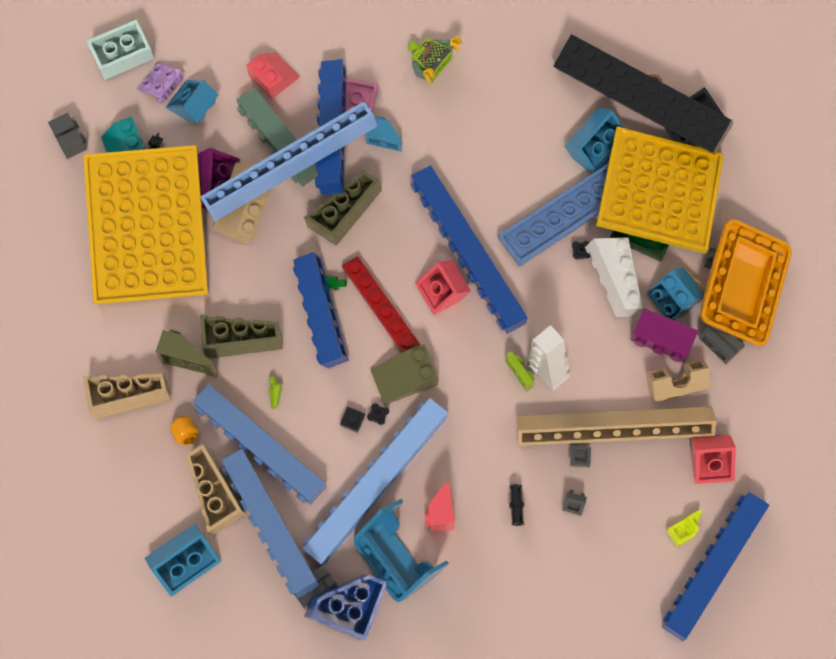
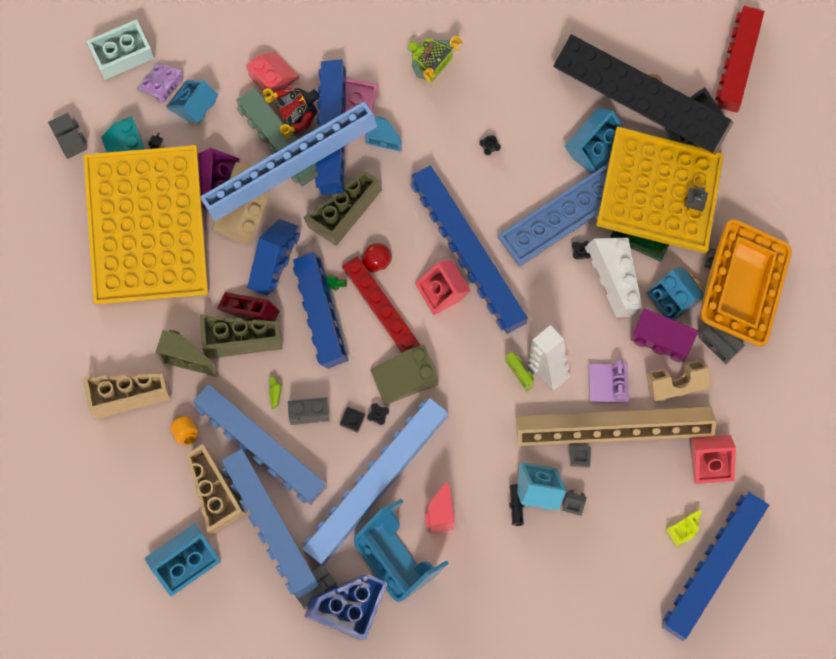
none -> dark red slope [217,292,280,322]
none -> blue brick [247,219,300,296]
none -> torso [263,88,320,139]
none -> dark grey brick [288,397,329,425]
none -> red hair [362,243,392,273]
none -> black plate [479,135,501,155]
none -> medium azure slope [517,462,566,510]
none -> lavender hinge [589,361,629,402]
none -> dark grey tile [684,187,708,212]
none -> red brick [715,6,765,113]

